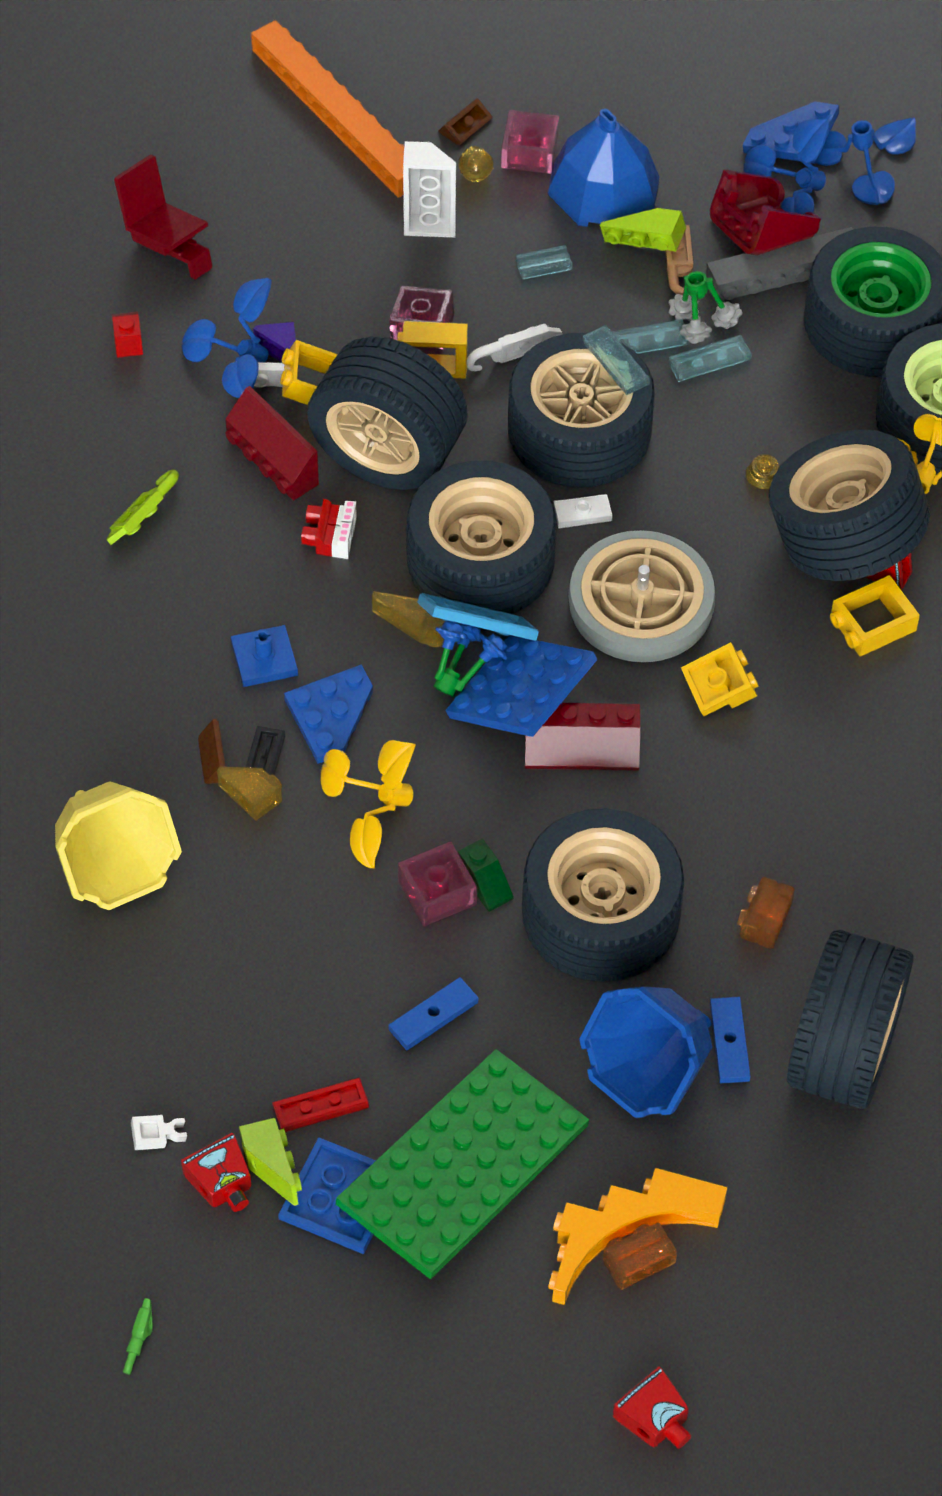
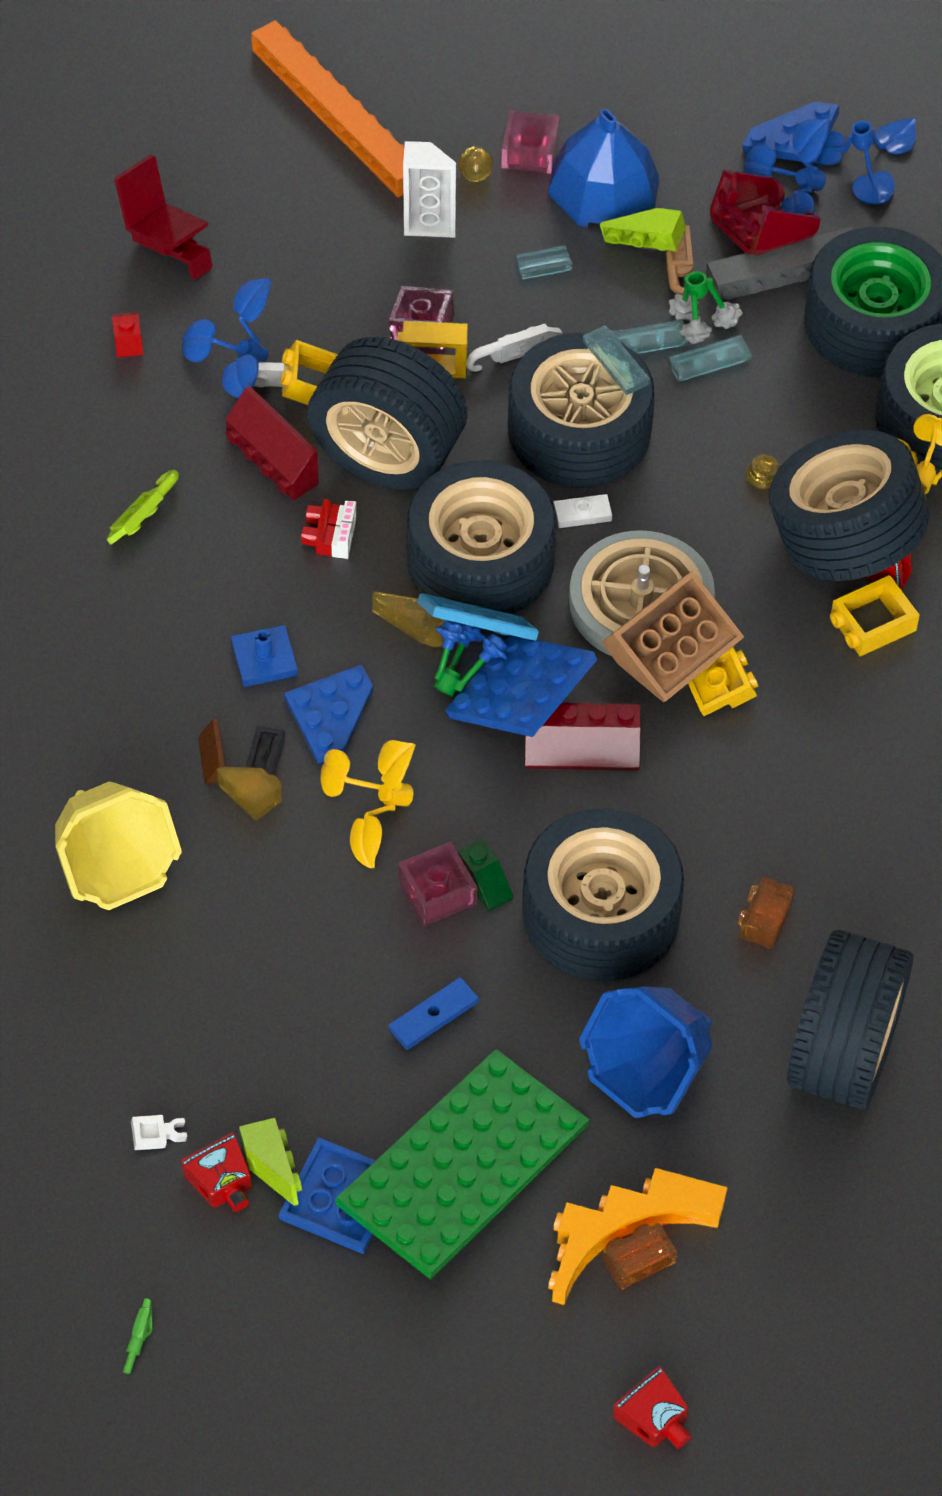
dark purple slope [253,322,296,363] -> none
red tile [272,1077,369,1132] -> none
reddish brown slope [438,98,493,146] -> none
blue tile [710,997,750,1083] -> none
none -> medium nougat slope [601,570,744,703]

